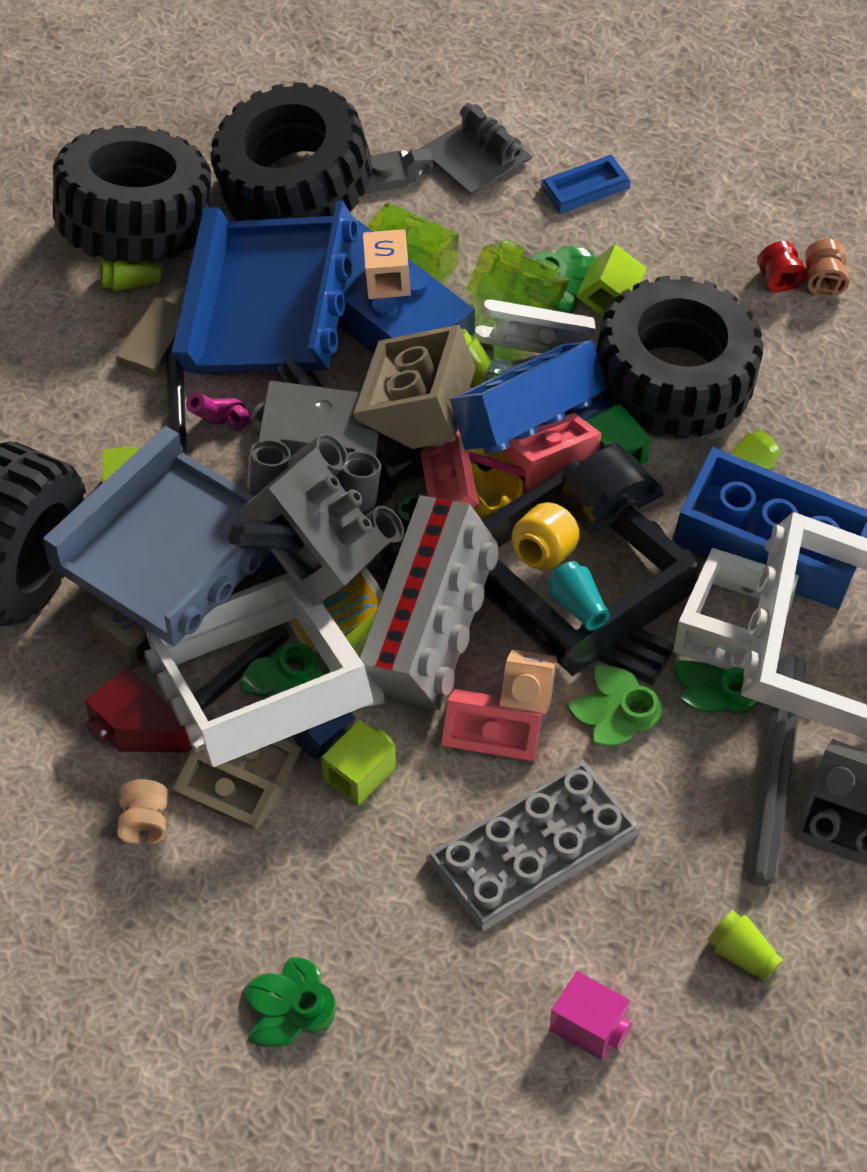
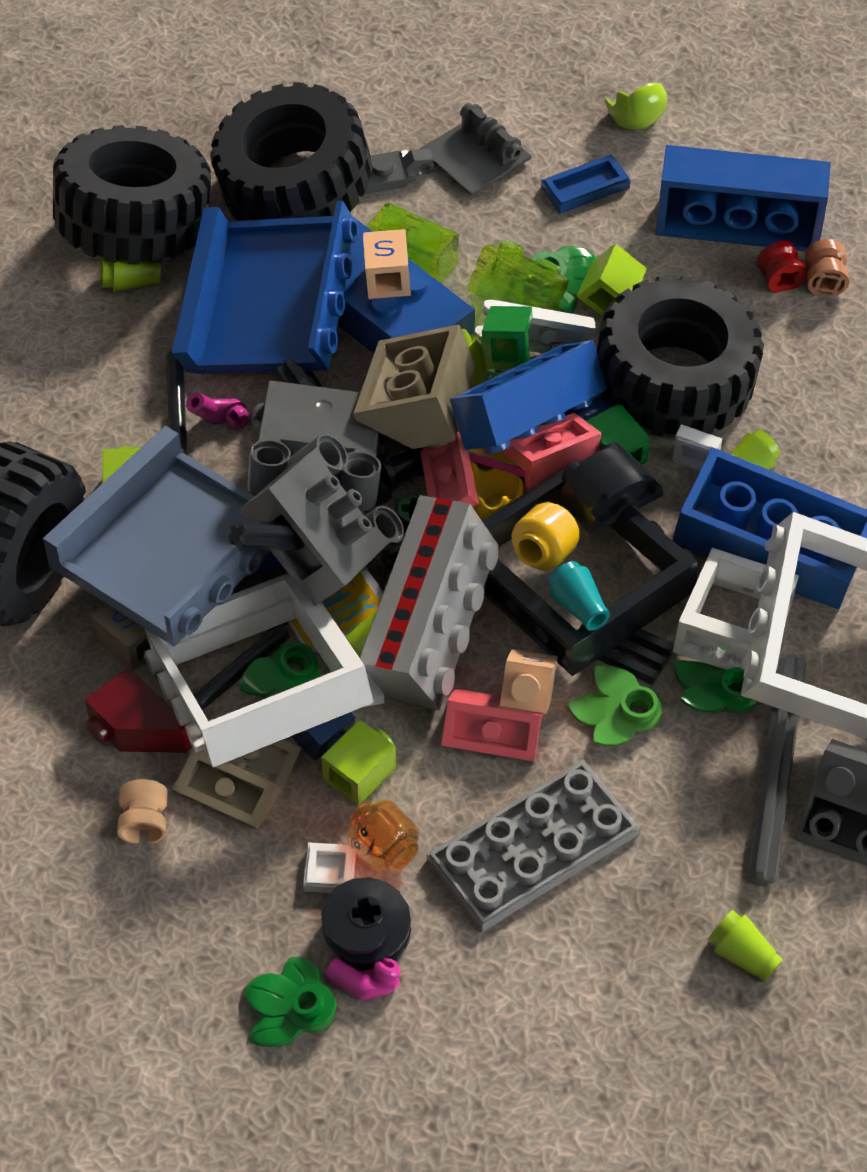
dark tan tile [116,298,182,378] -> none
dark pink brick [549,971,632,1060] -> none
none -> tile [303,842,357,893]
none -> black piece [321,877,411,971]
none -> dark pink arm [324,958,401,1001]
none -> clear orange head [347,800,419,872]
none -> green panel [482,306,533,370]
none -> lime hair [604,83,668,130]
none -> blue brick [655,145,831,251]
none -> white tile [673,424,722,471]

